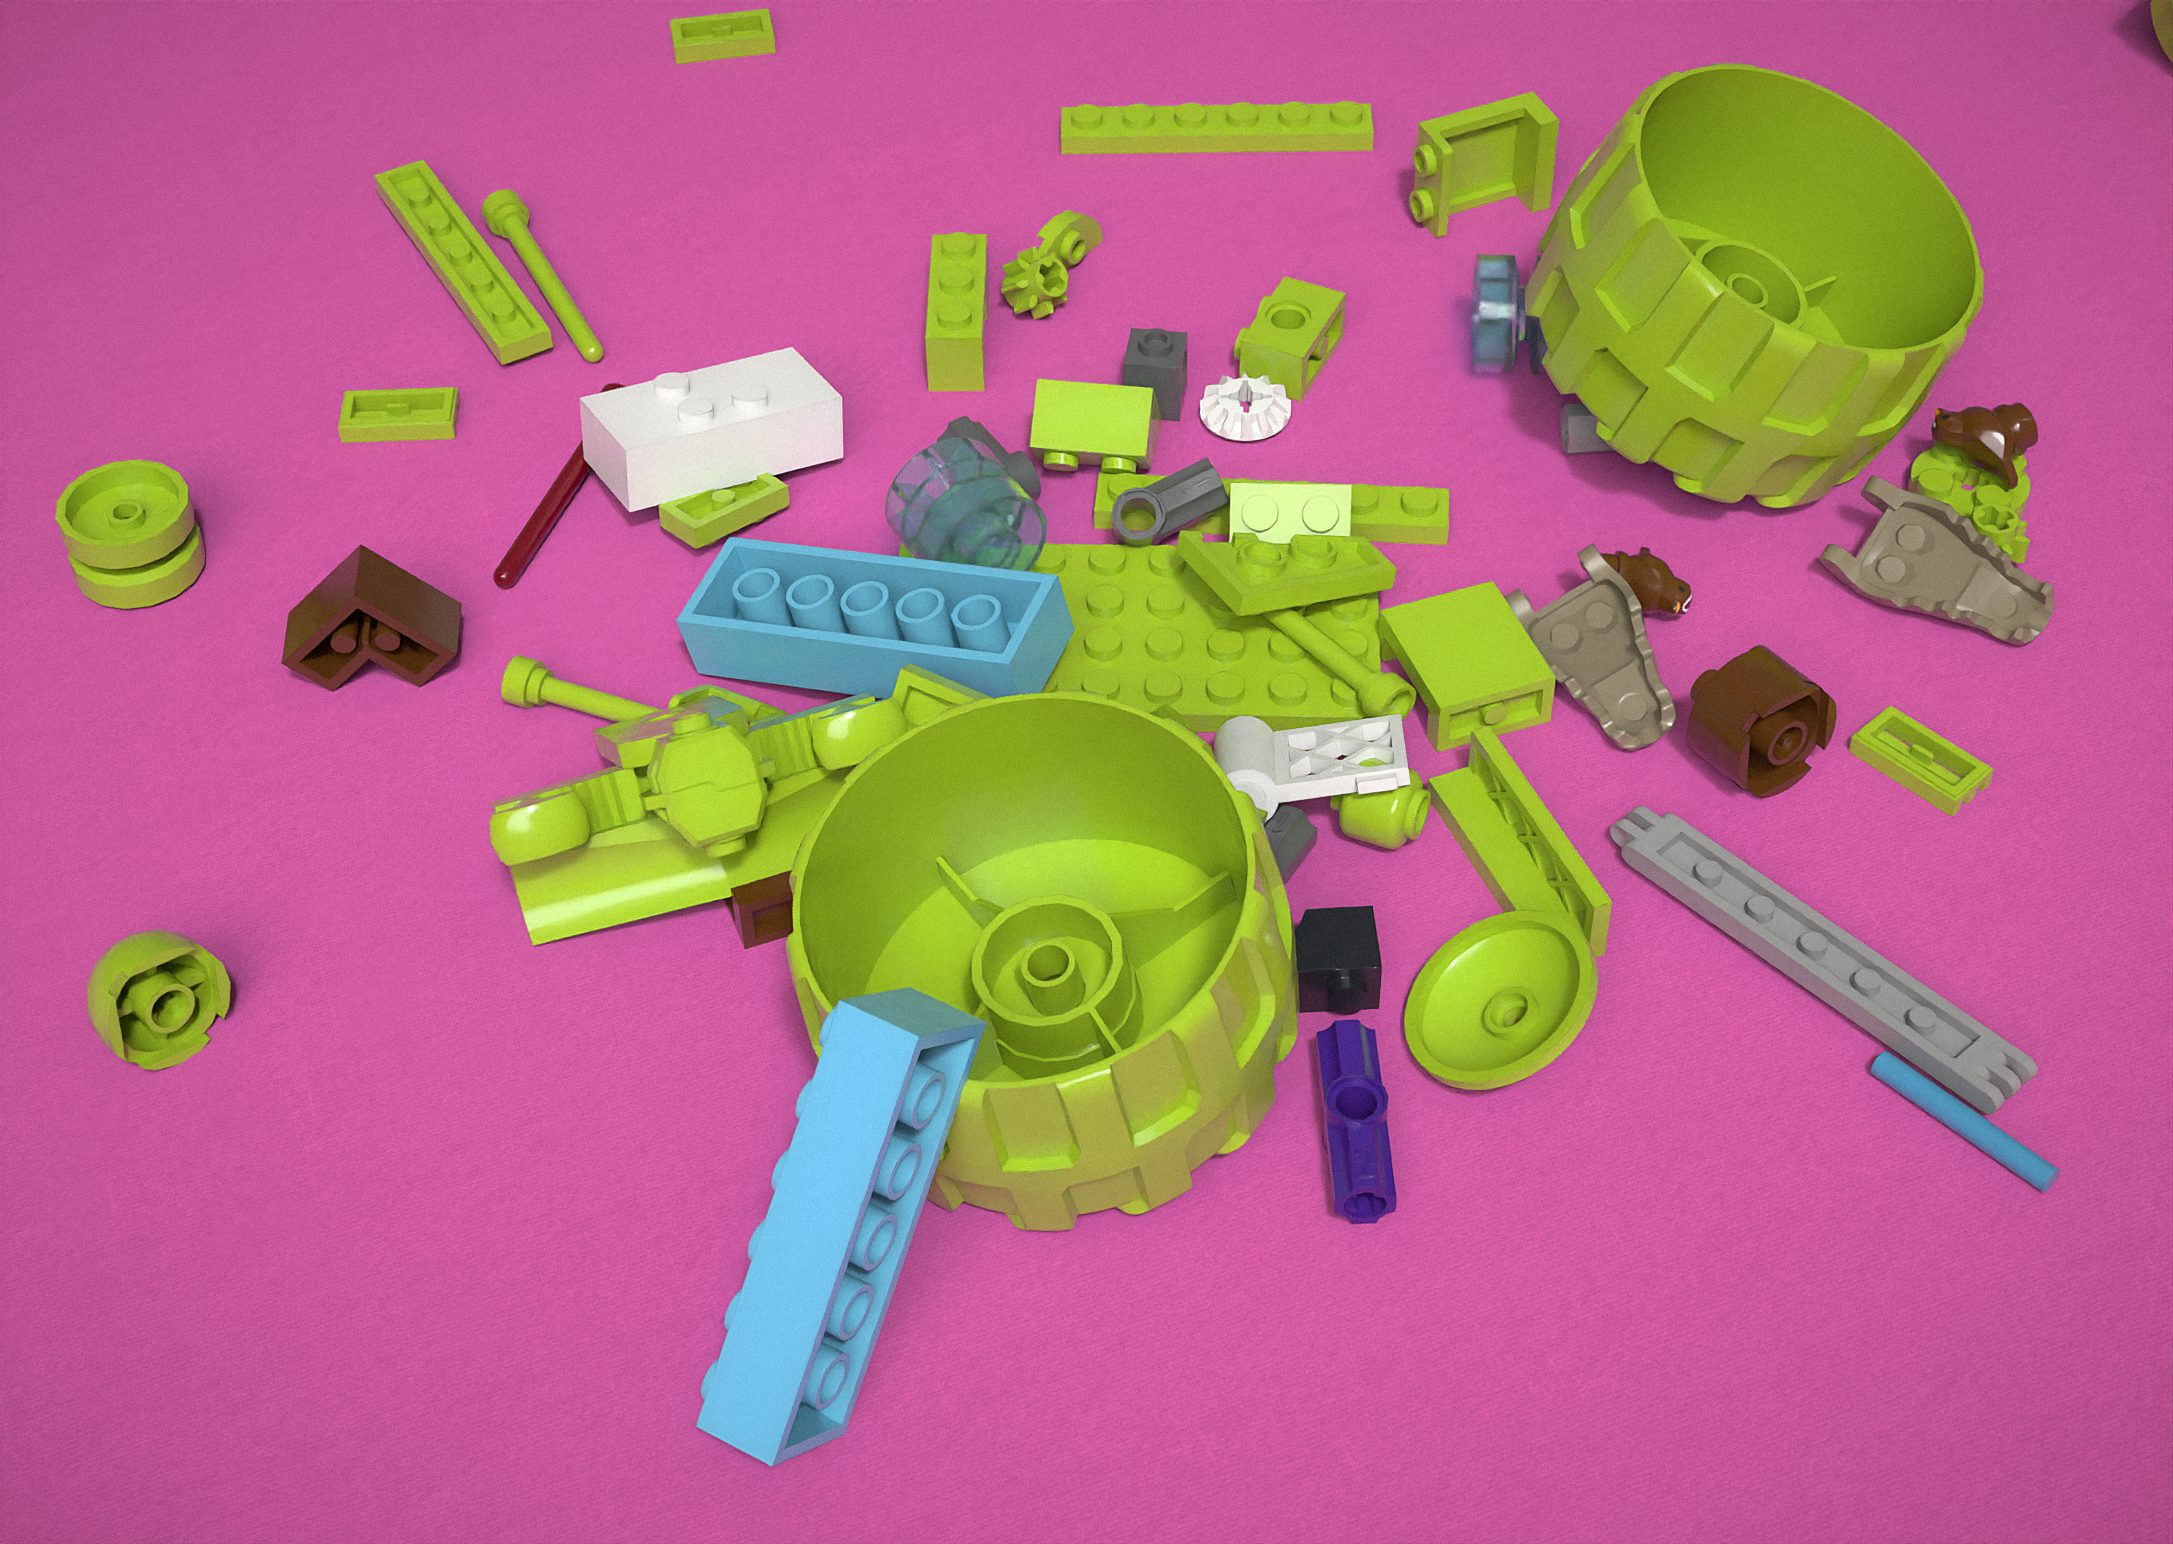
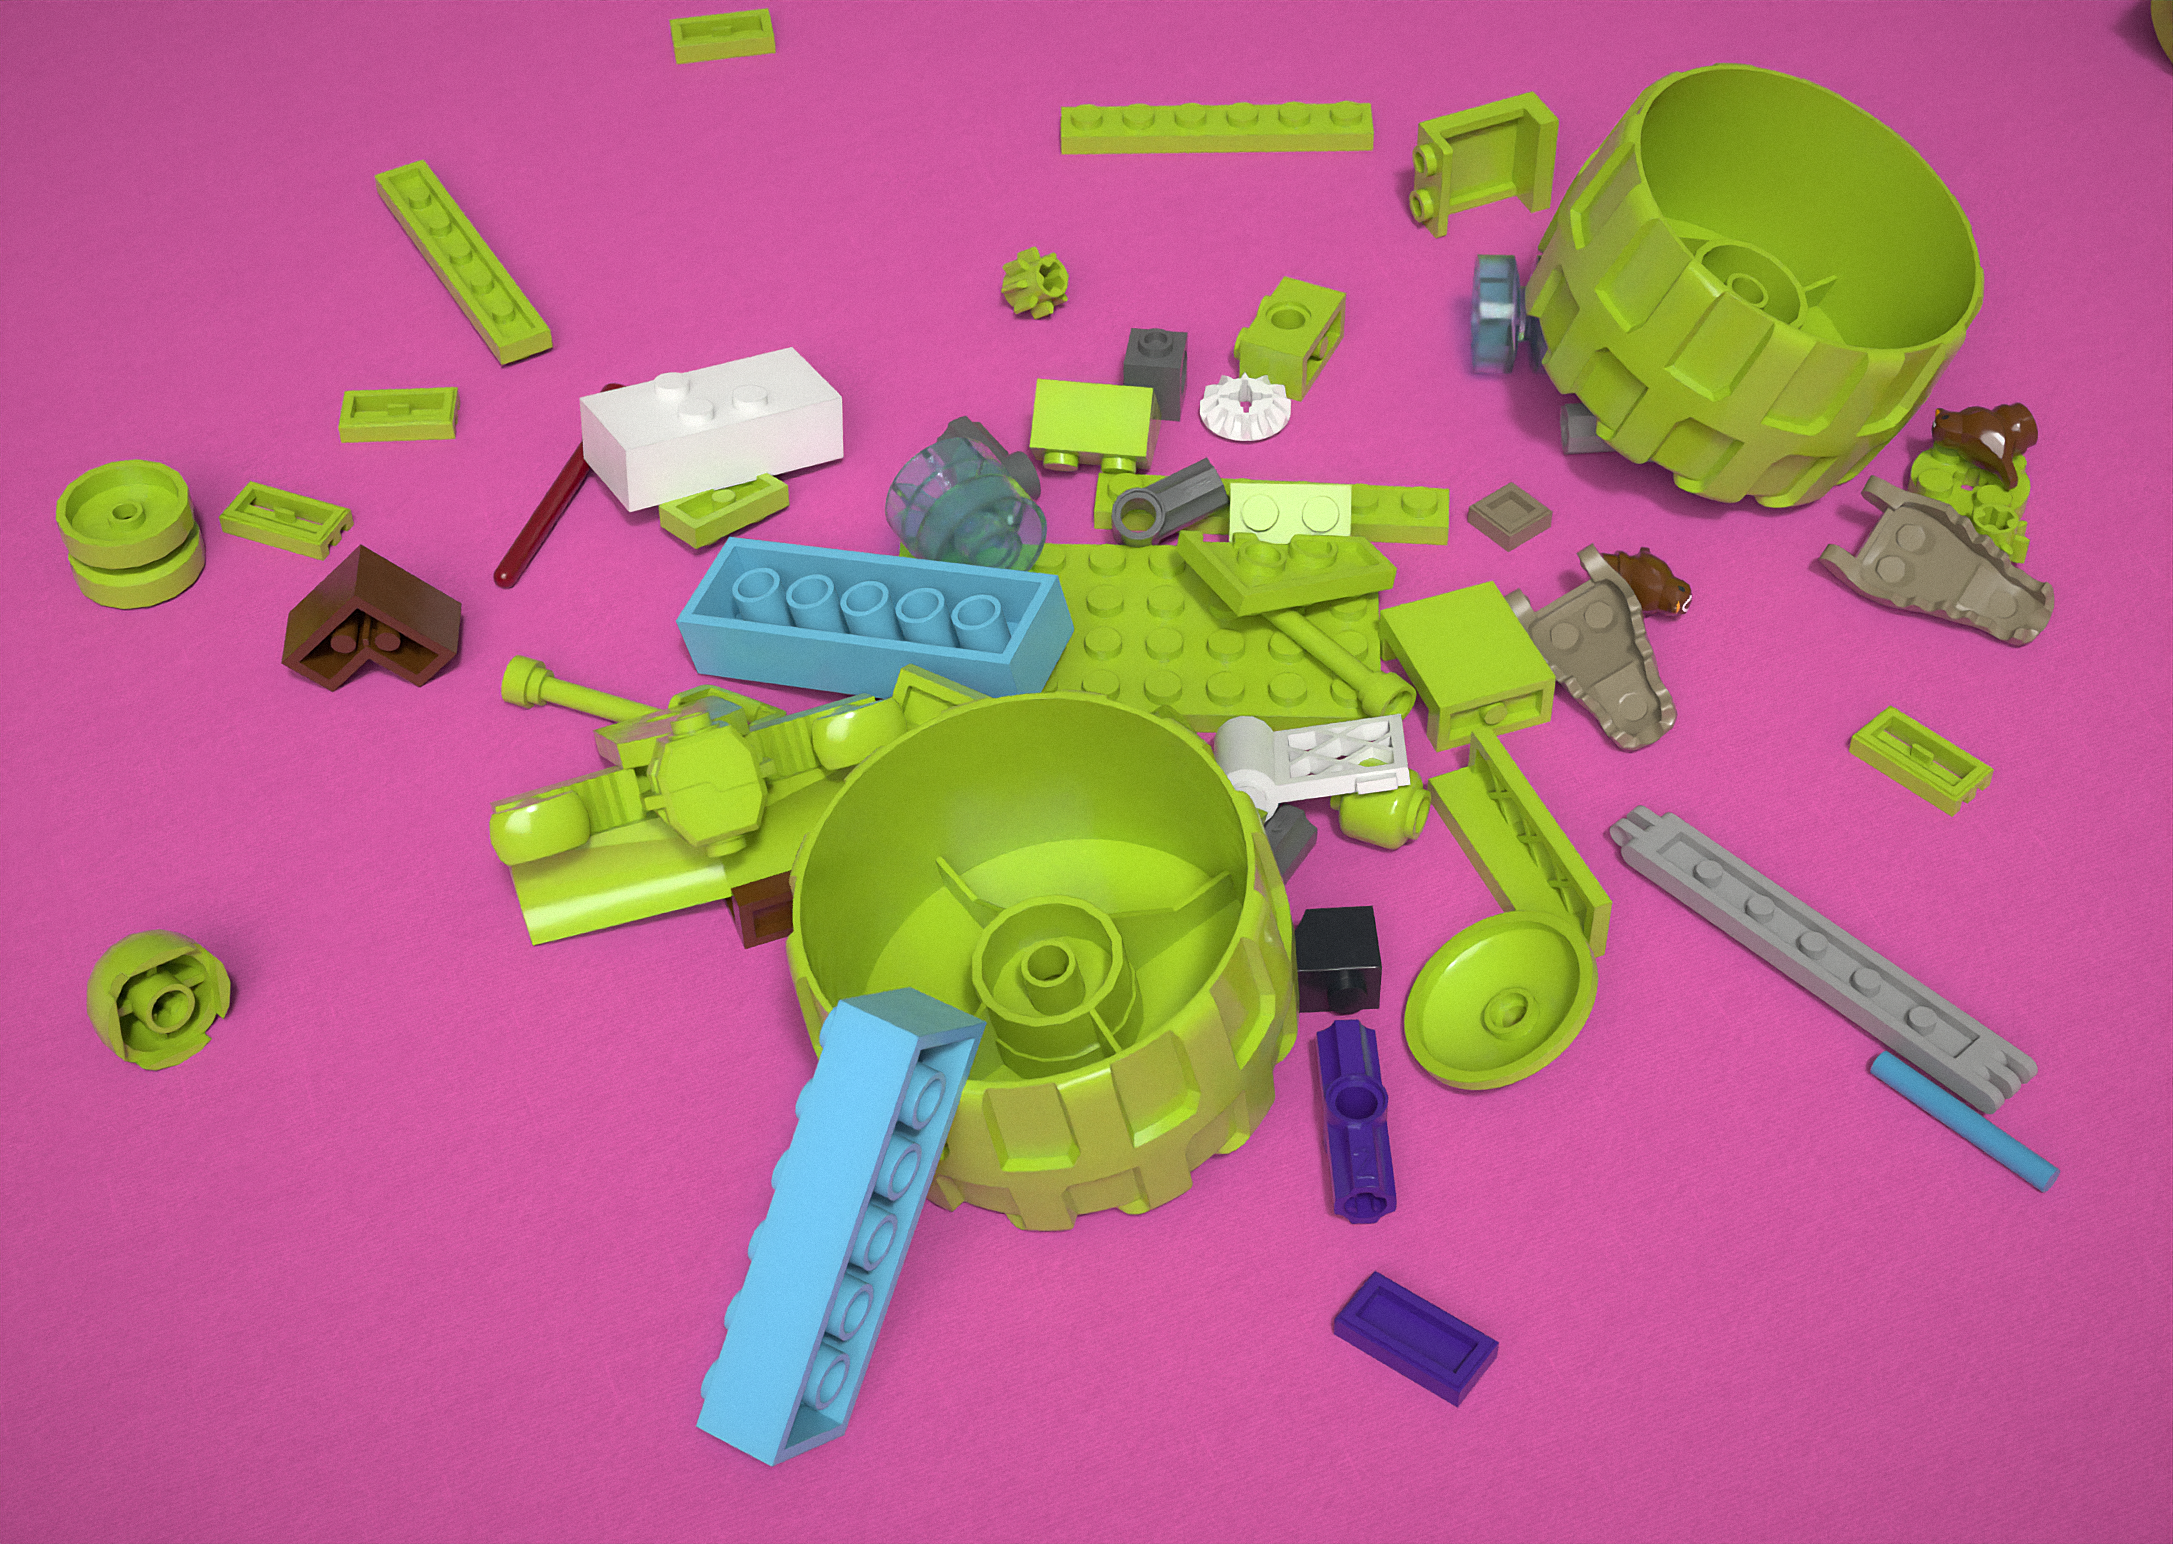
lime piece [481,189,604,363] -> none
lime arch [925,232,989,391] -> none
lime plate [1037,210,1104,270] -> none
reddish brown brick [1687,645,1837,798] -> none
none -> lime tile [219,481,354,561]
none -> dark purple tile [1334,1271,1499,1408]
none -> dark tan tile [1468,482,1553,552]

